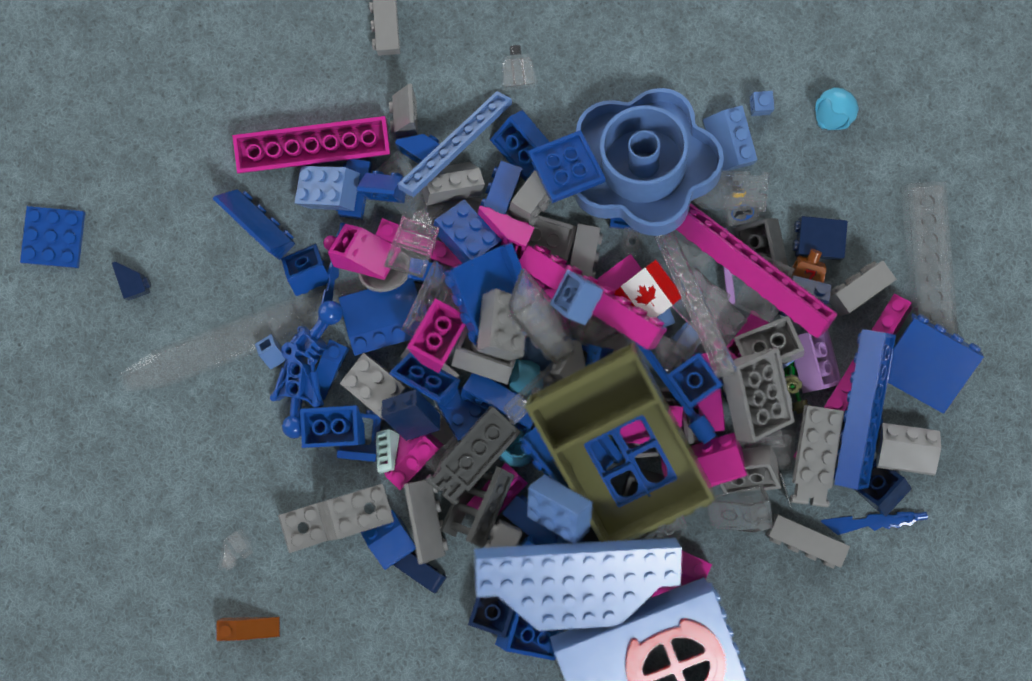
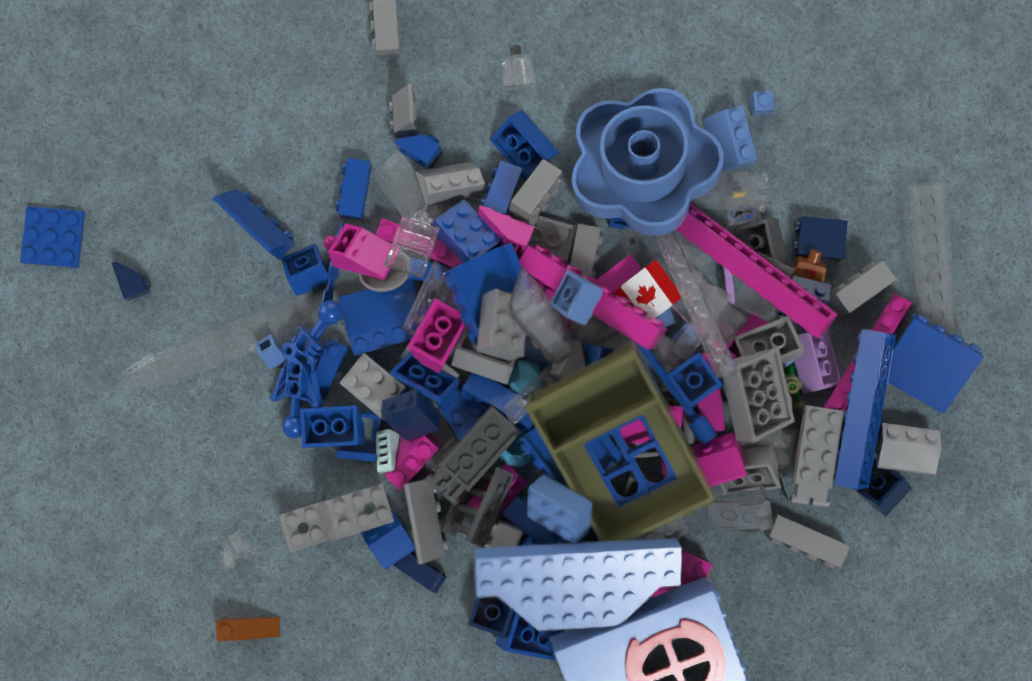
dark pink slope [232,116,390,174] -> none
medium blue brick [295,166,360,211] -> none
blue slope [356,171,406,203] -> none
medium blue plate [398,91,512,197] -> none
blue plate [527,130,606,203] -> none
medium azure helmet [815,87,859,130] -> none
blue sword [821,512,928,535] -> none

